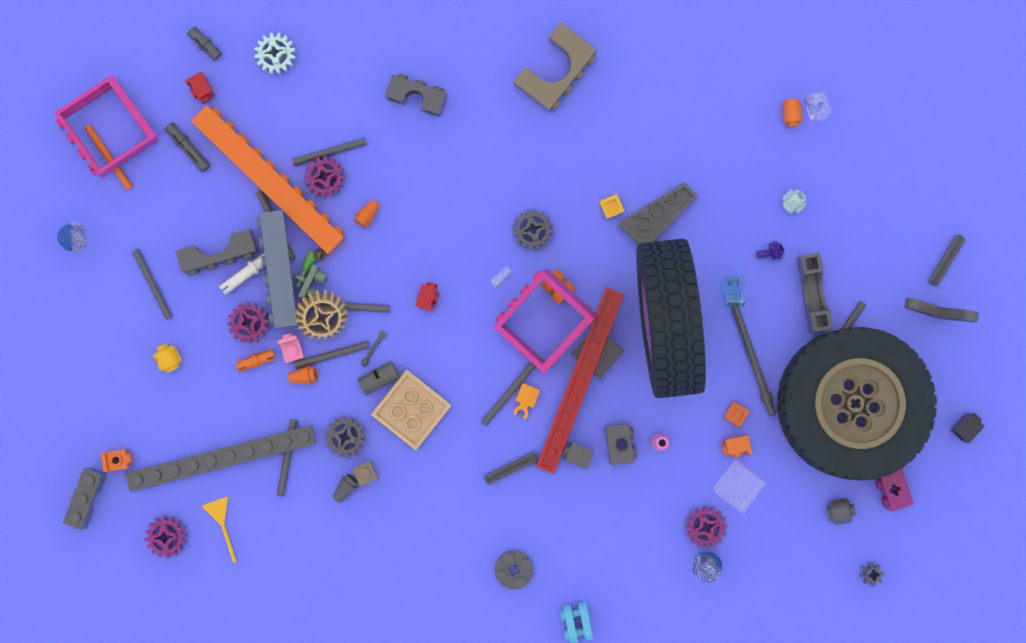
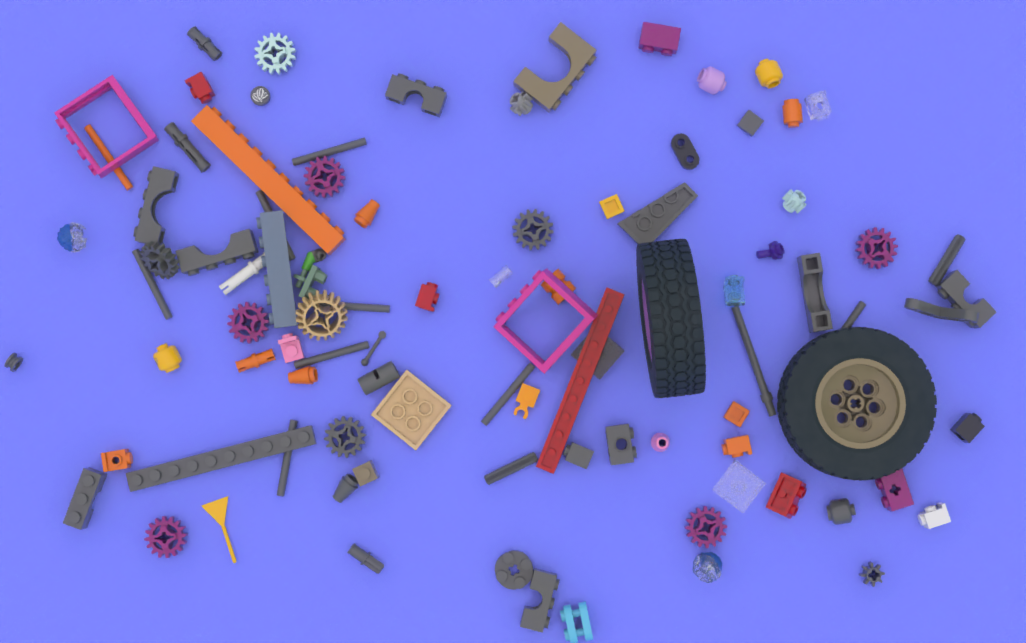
none -> dark grey bush [4,353,23,372]
none -> dark grey arch [133,166,179,245]
none -> dark grey gear [140,241,180,279]
none -> tile [250,86,270,106]
none -> dark grey axle [347,543,384,574]
none -> light grey gear [510,91,533,116]
none -> dark grey arch [520,568,560,633]
none -> magenta brick [638,22,681,56]
none -> black plate [671,133,699,170]
none -> lavender head [697,66,727,95]
none -> dark grey tile [737,110,764,137]
none -> yellow head [755,59,783,89]
none -> red bracket [766,472,807,519]
none -> magenta gear [855,227,898,269]
none -> white brick [918,502,951,529]
none -> dark grey arch [935,270,997,329]

